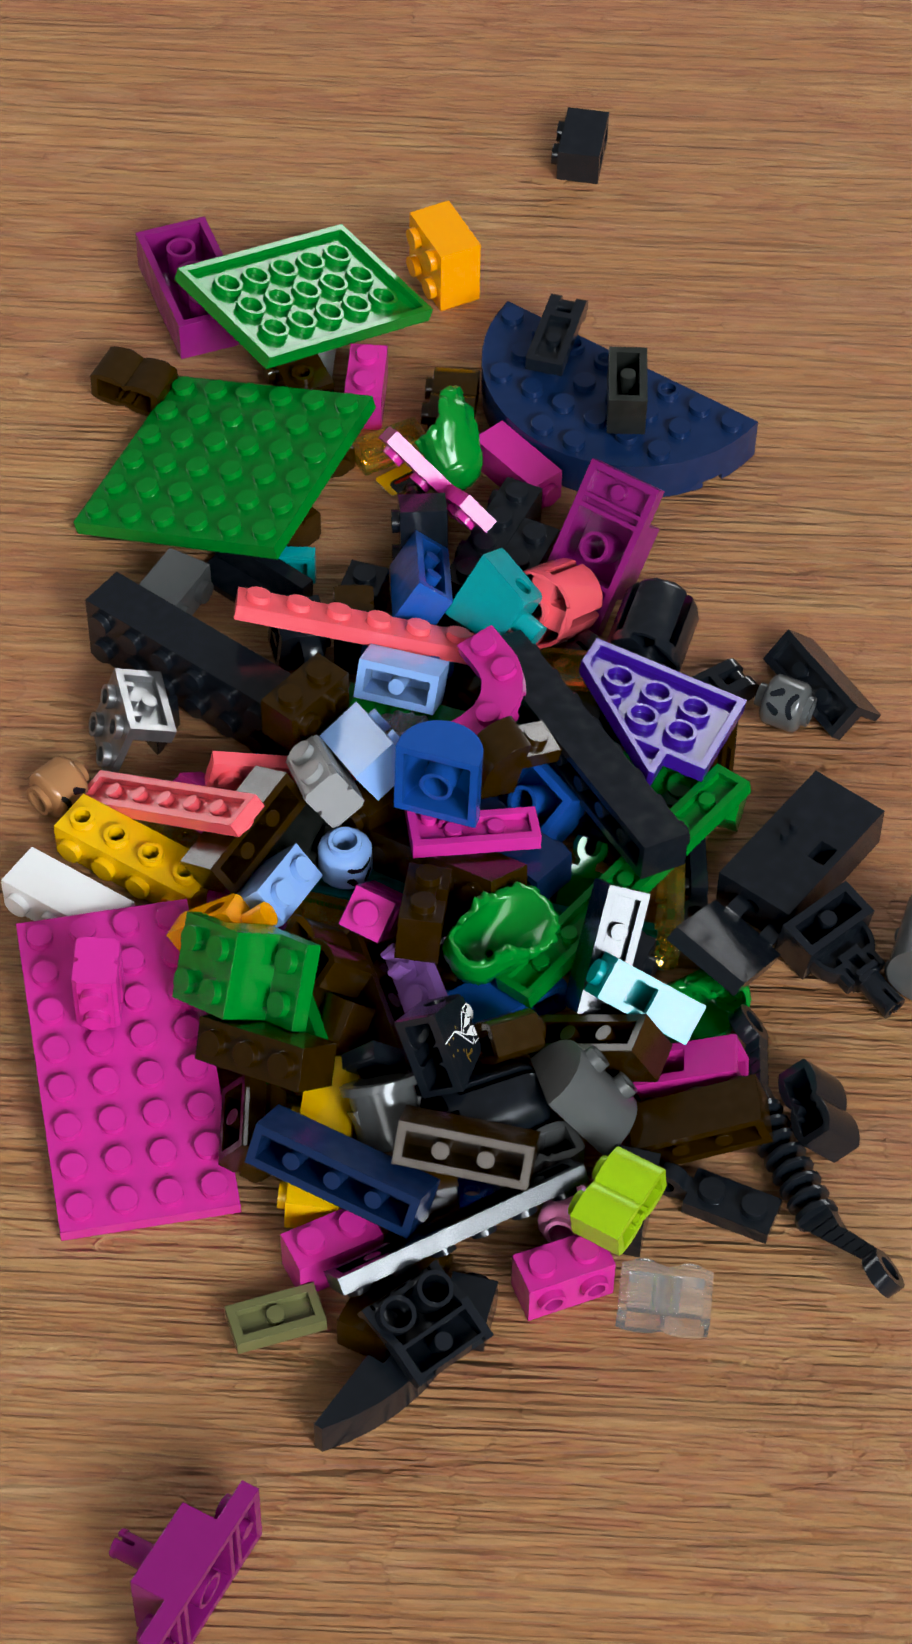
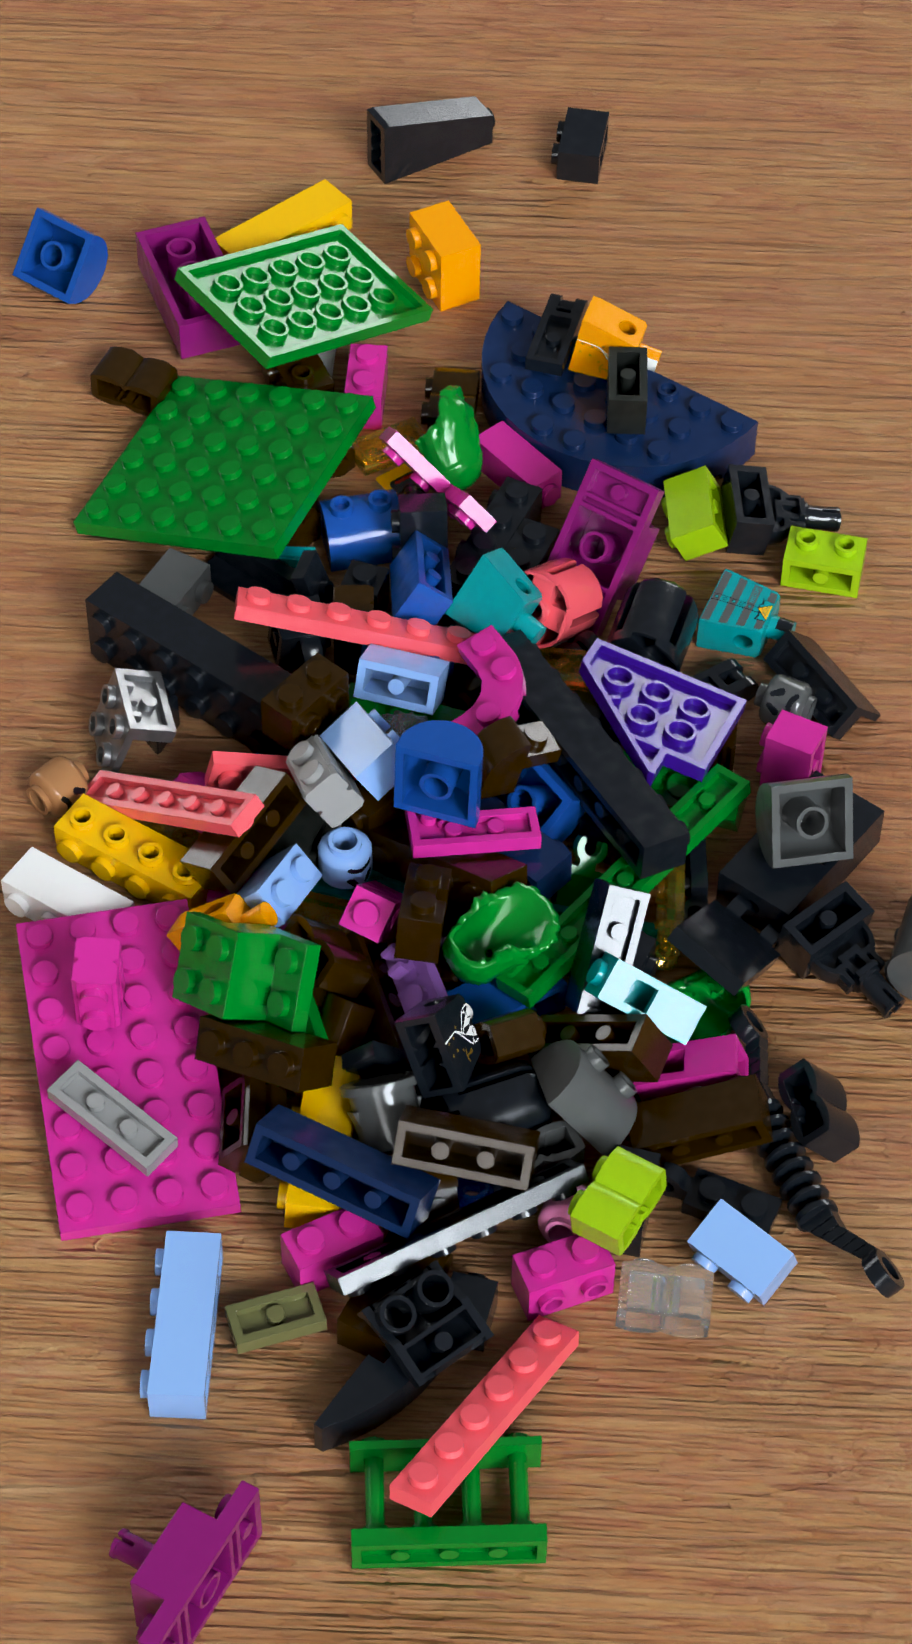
none -> blue brick [12,207,108,304]
none -> light grey plate [47,1060,178,1177]
none -> light blue brick [140,1231,223,1419]
none -> yellow brick [215,179,352,255]
none -> black plate [290,550,334,604]
none -> blue brick [316,489,399,572]
none -> green fence [349,1433,548,1569]
none -> black slope [367,96,495,184]
none -> coral plate [389,1315,579,1518]
none -> light orange torso [568,295,662,379]
none -> lime brick [661,465,728,561]
none -> light blue brick [687,1199,798,1306]
none -> teal torso [696,569,796,657]
none -> black brick [720,464,841,556]
none -> dark grey brick [755,773,854,869]
none -> dark pink brick [756,710,828,787]
none -> lime brick [780,526,868,598]

